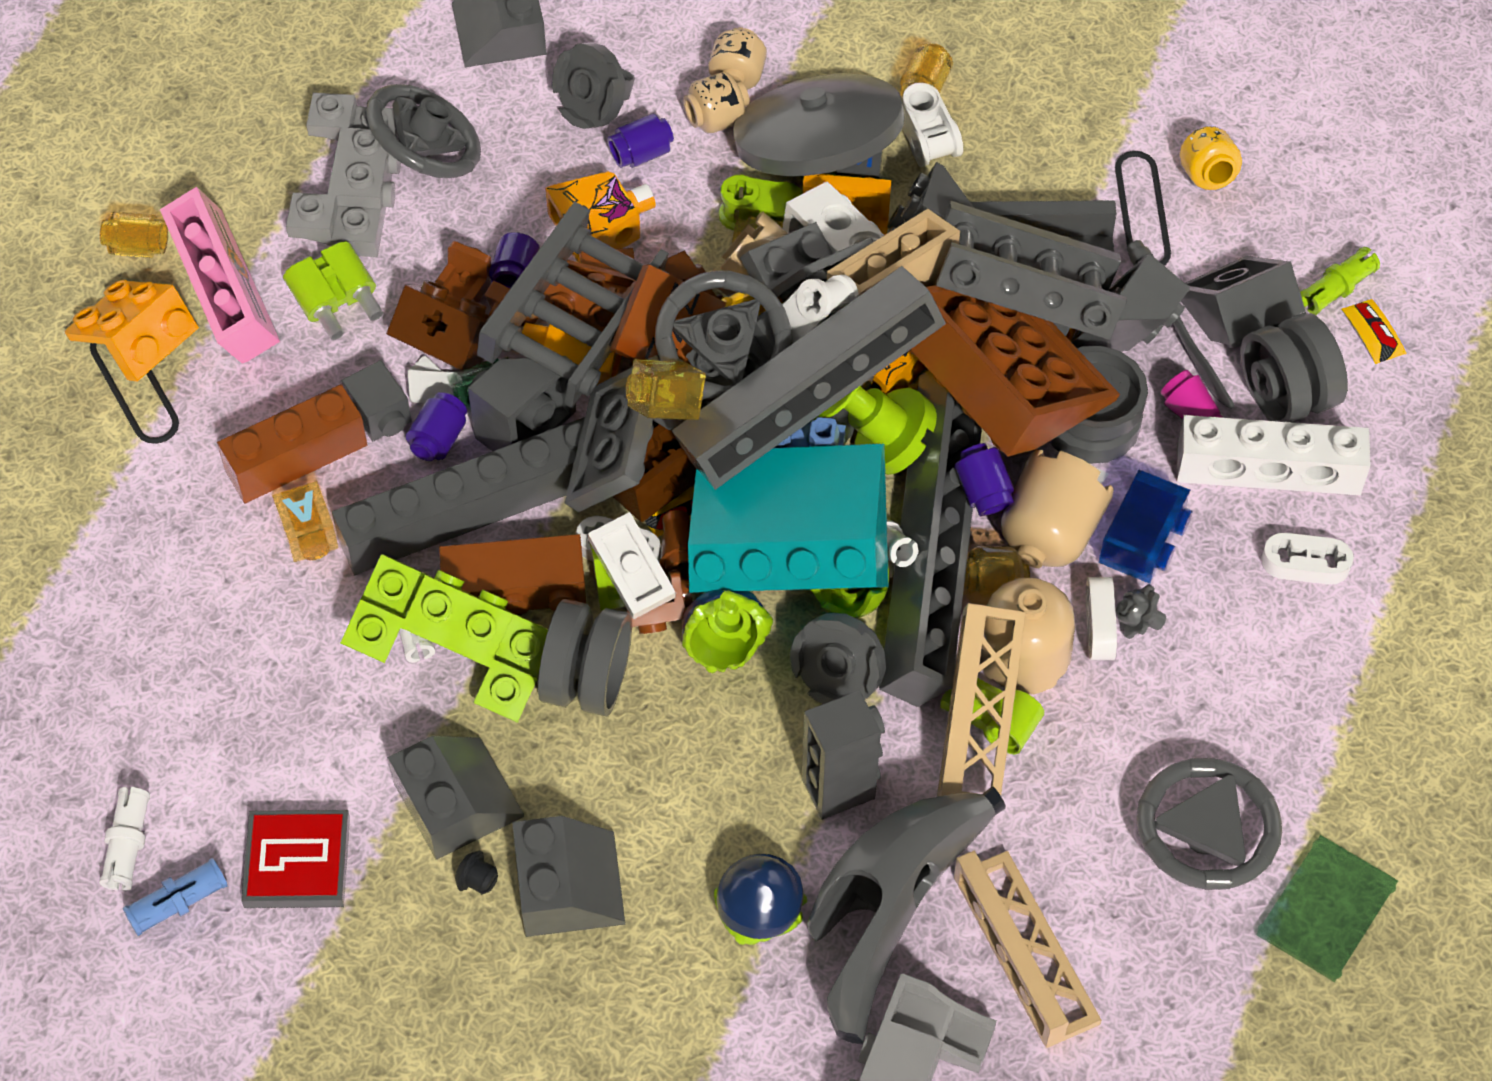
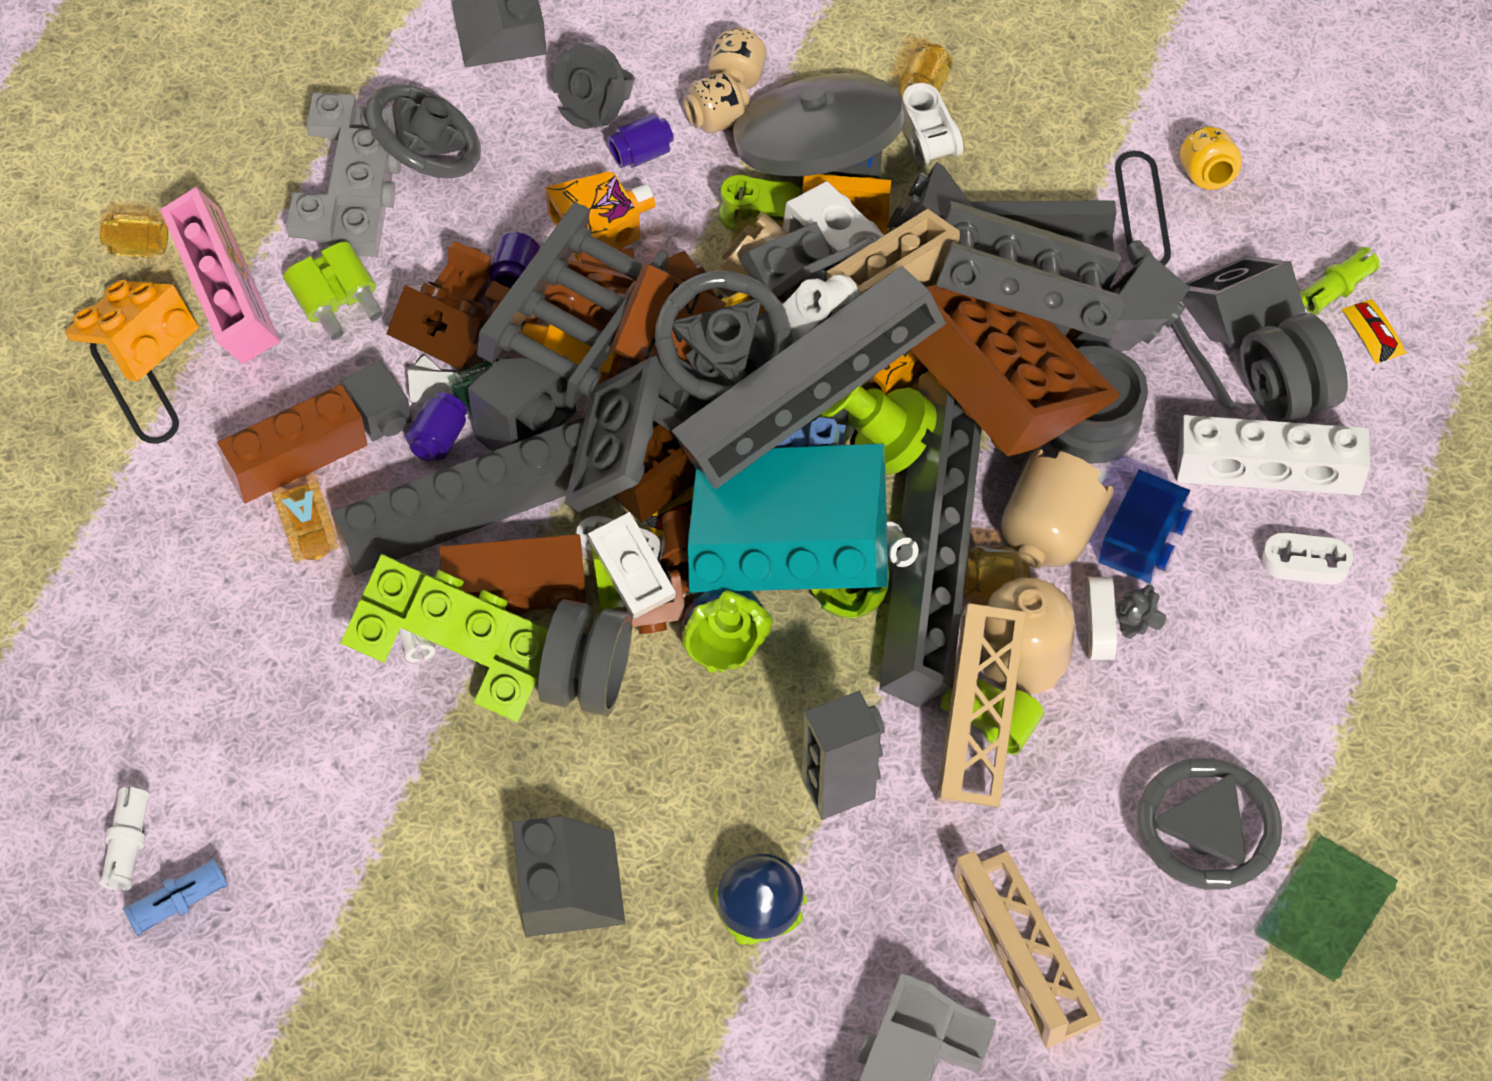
red tile [241,810,350,908] -> none
dark grey slope [387,736,524,860] -> none
black piece [455,850,498,895] -> none
clear yellow brick [626,359,706,420] -> none
dark grey tile [790,613,886,704] -> none
dark grey piece [807,787,1006,1044] -> none
dark purple brick [954,443,1014,517] -> none
dark pink cone [1160,370,1224,419] -> none

